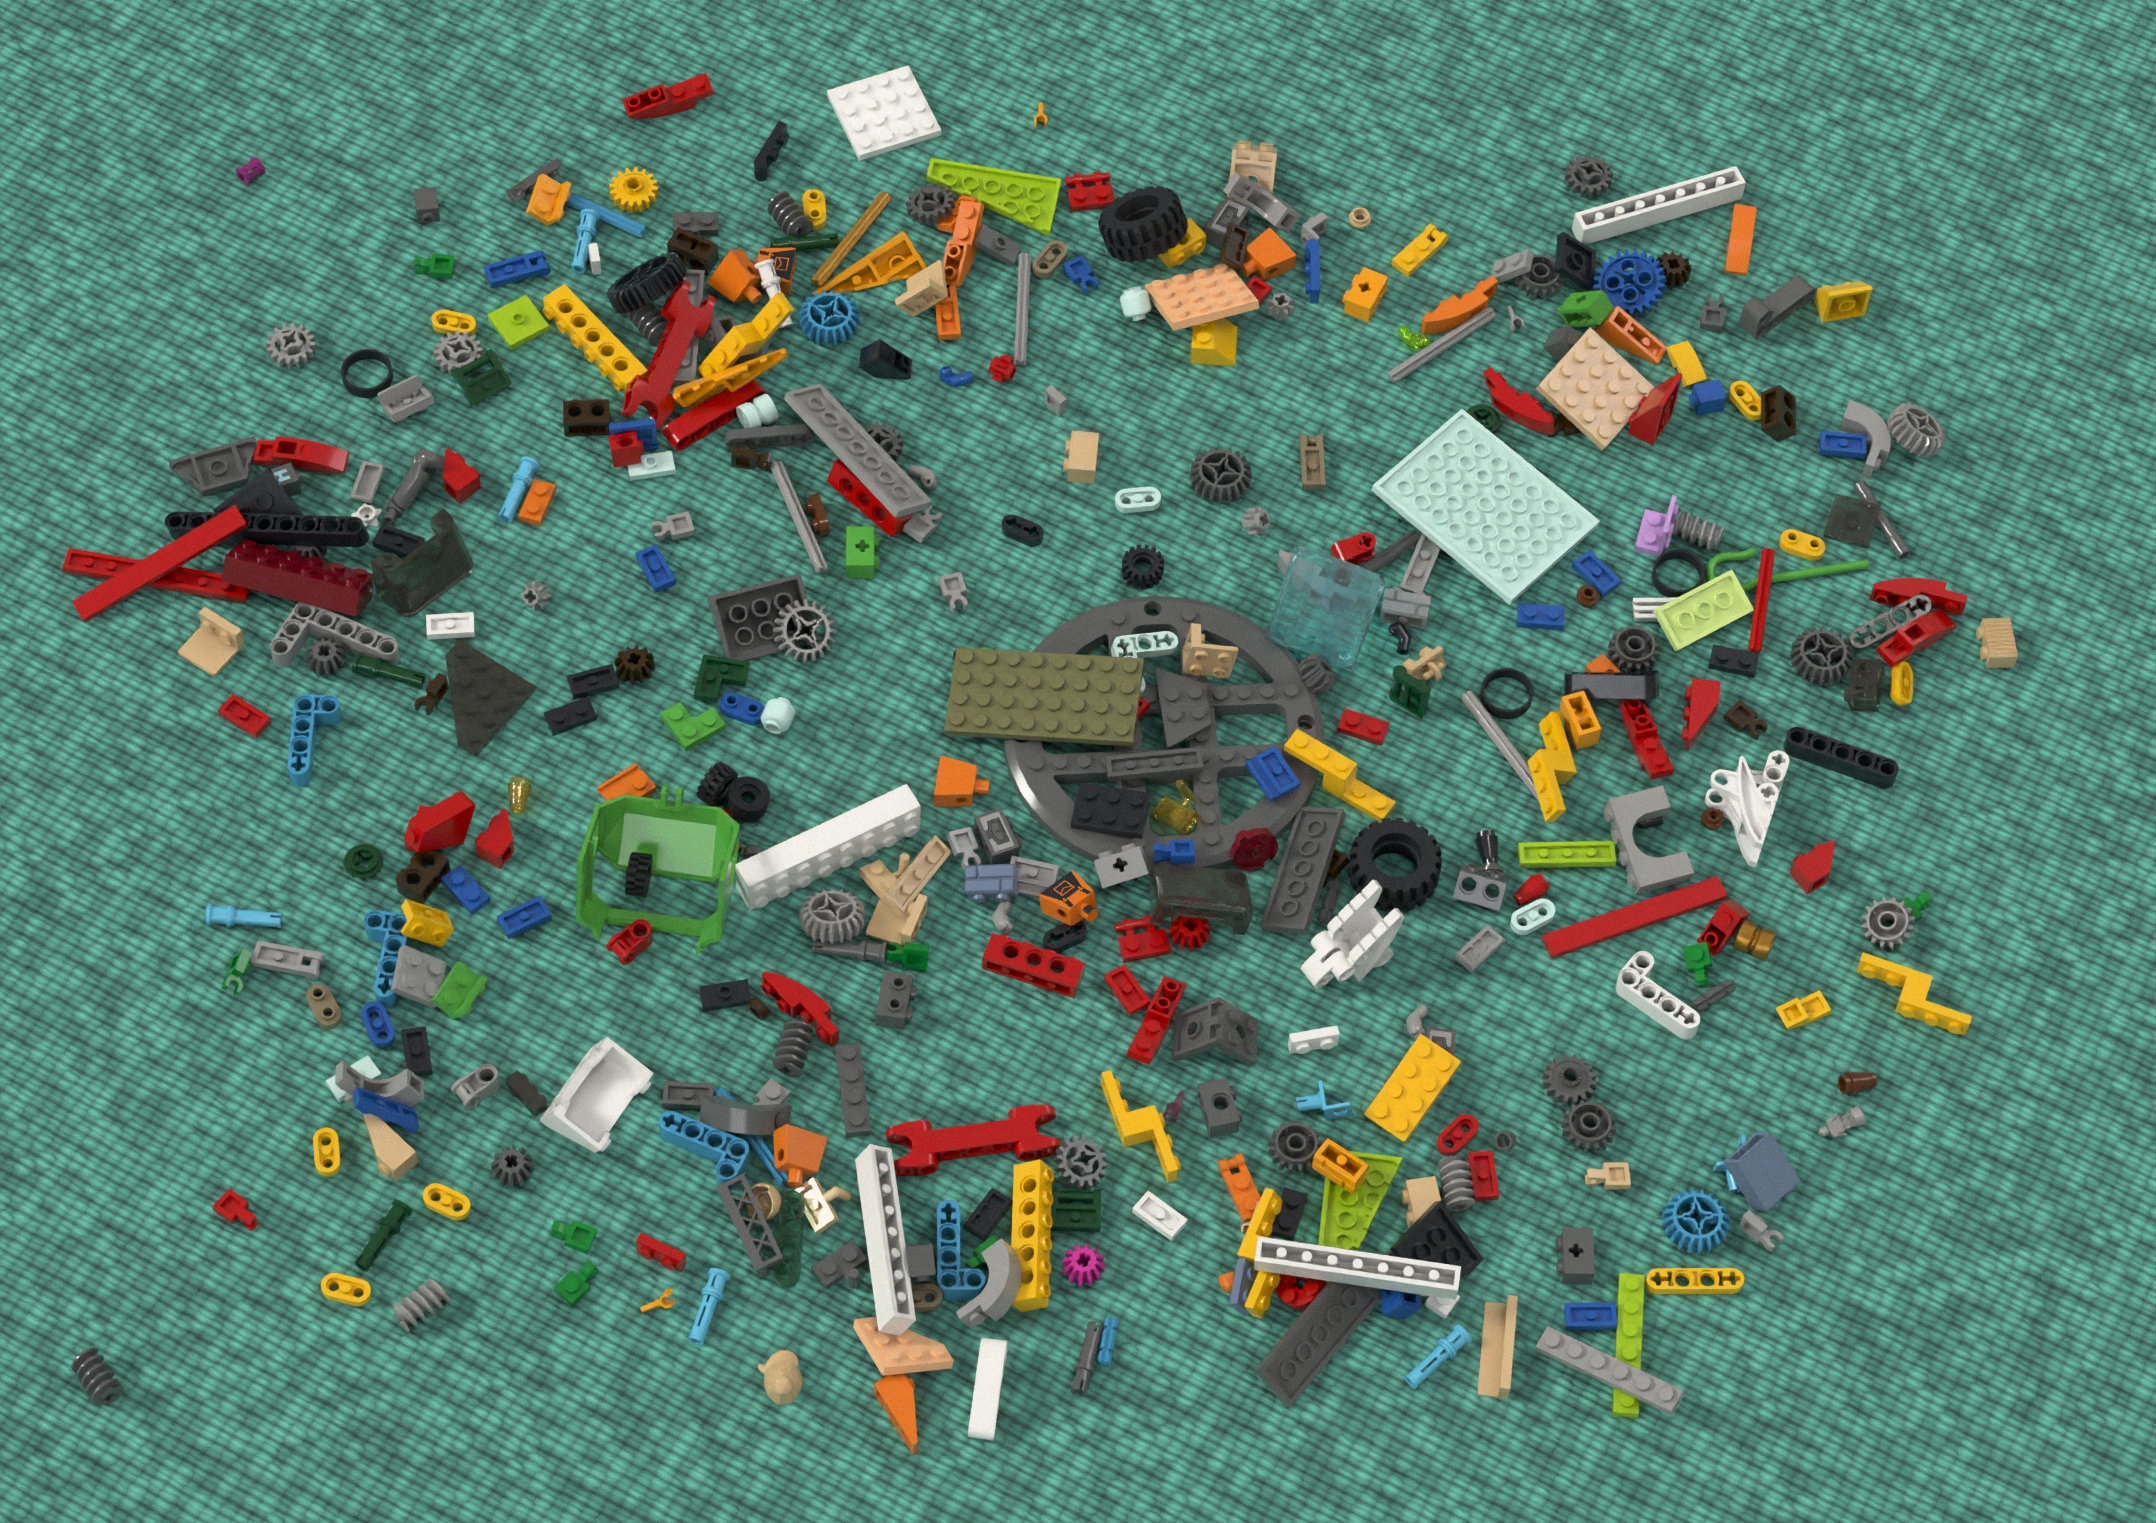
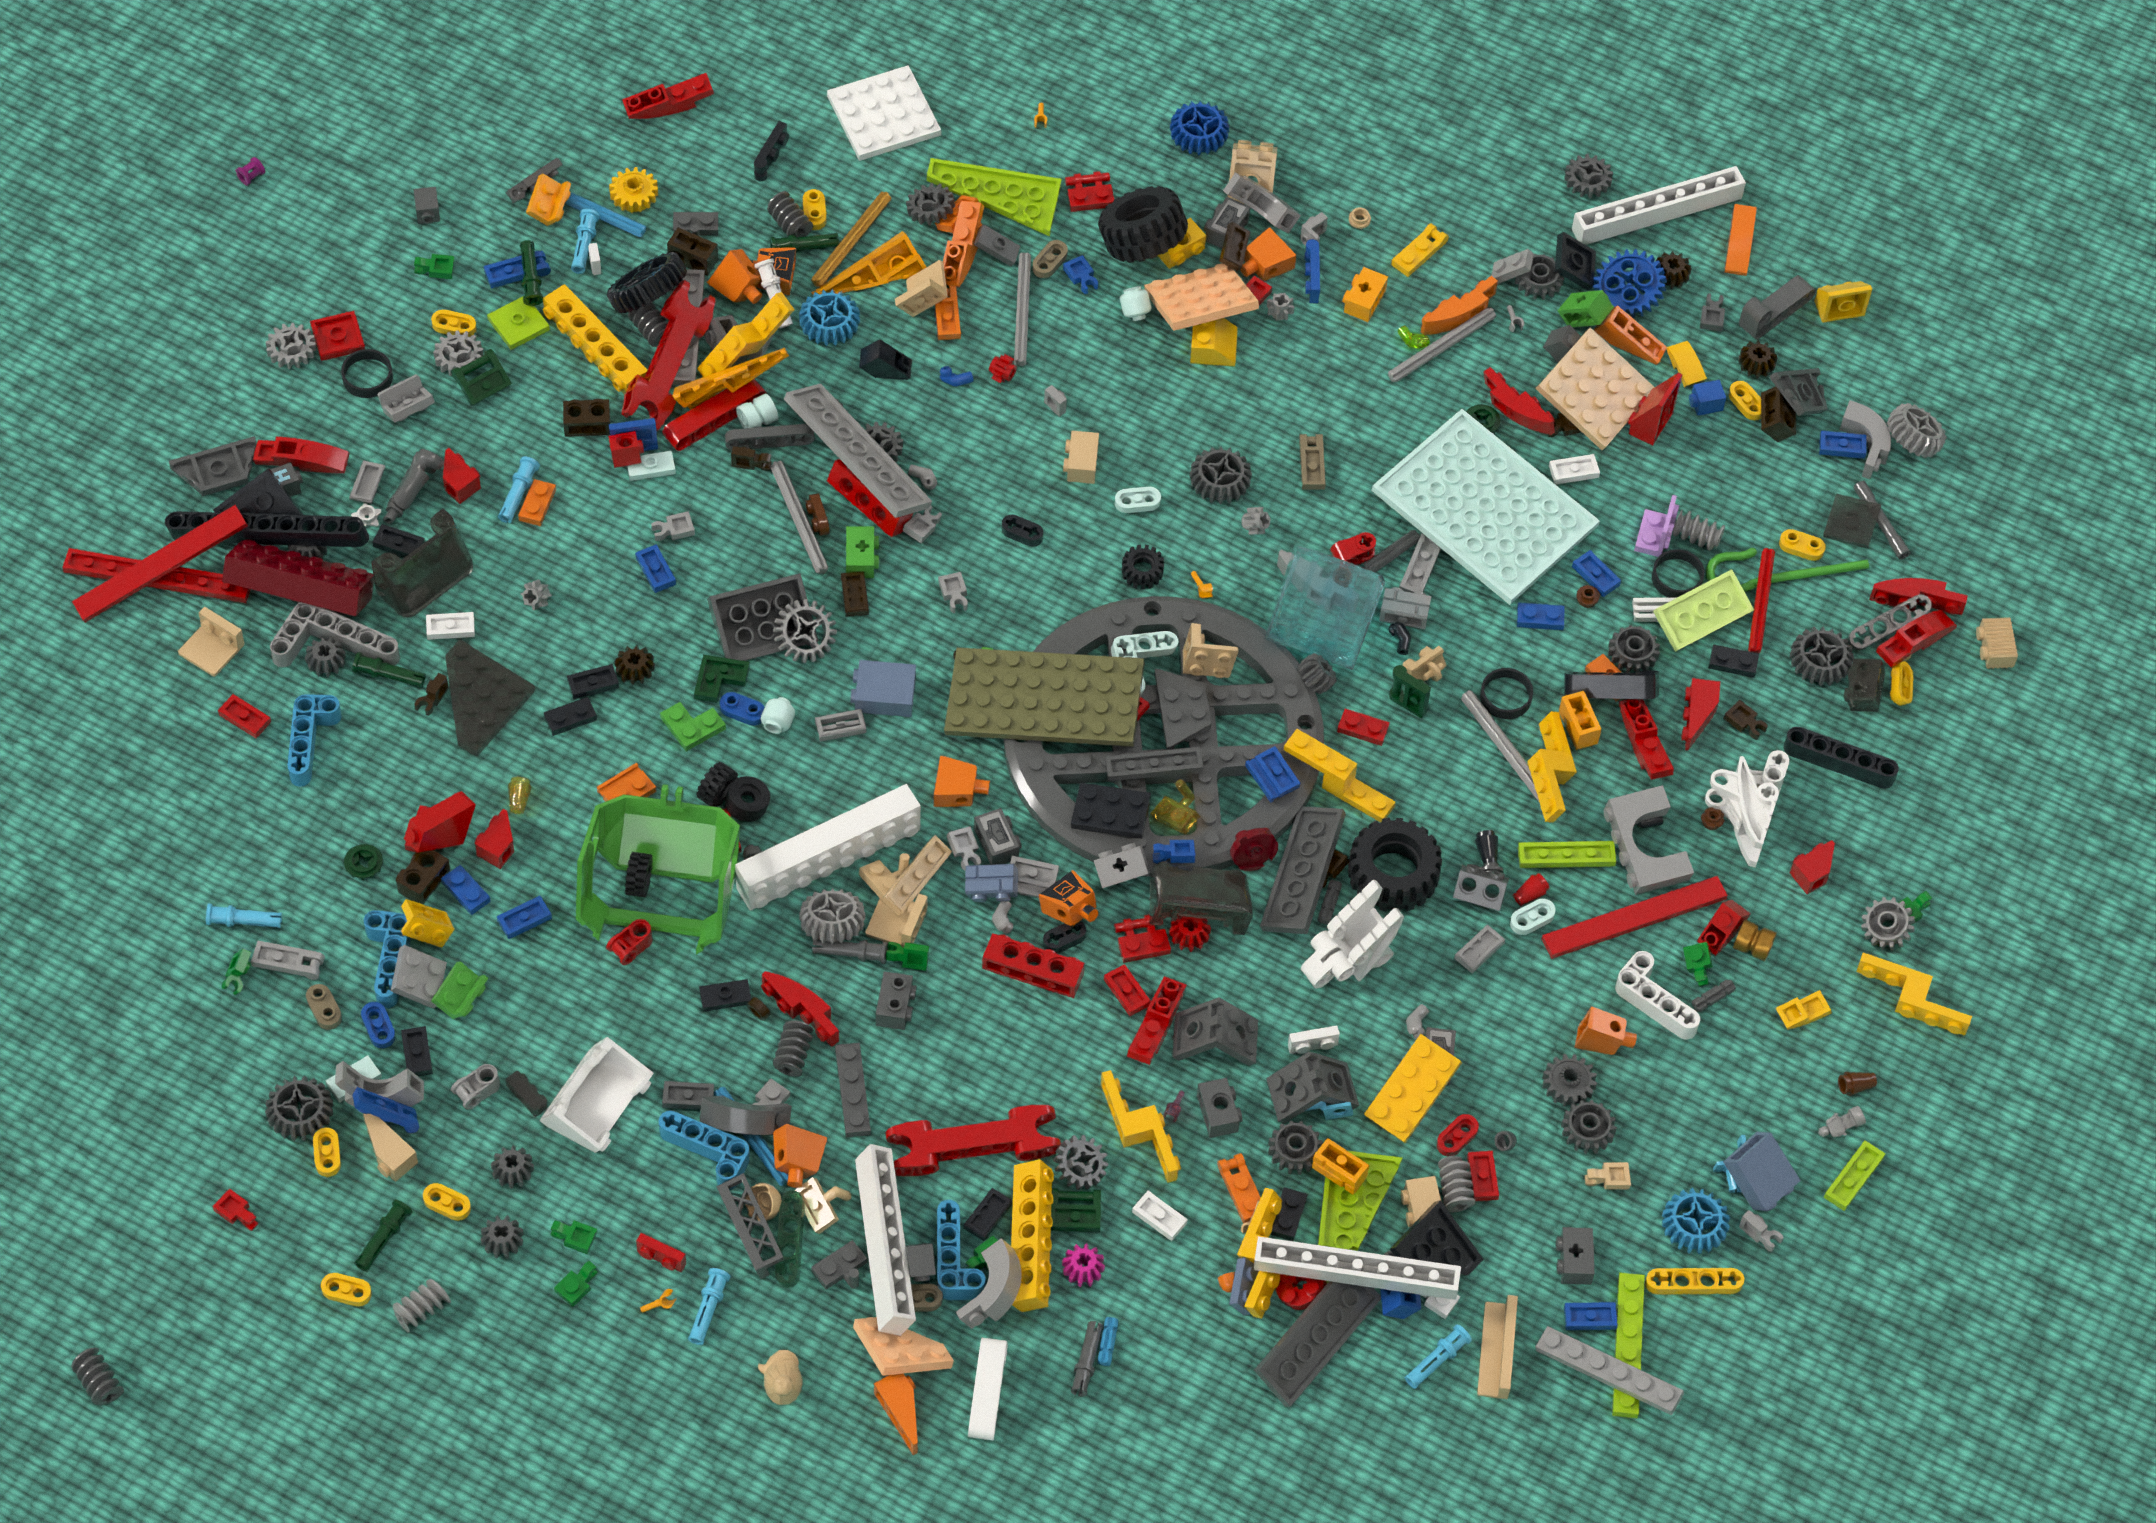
none -> dark grey gear [265,1075,334,1141]
none -> red tile [310,311,365,361]
none -> dark grey gear [480,1215,524,1259]
none -> dark green pin [520,240,543,306]
none -> light grey tile [815,709,866,742]
none -> dark brown plate [841,571,869,617]
none -> sand blue brick [850,660,916,717]
none -> blue gear [1170,100,1229,155]
none -> light orange hand [1191,571,1213,598]
none -> dark grey bracket [1266,1051,1360,1123]
none -> white plate [1549,454,1600,485]
none -> orange torso [1575,1006,1637,1055]
none -> dark brown gear [1738,339,1778,379]
none -> dark grey wing [1769,368,1827,416]
none -> lime plate [1824,1140,1886,1211]

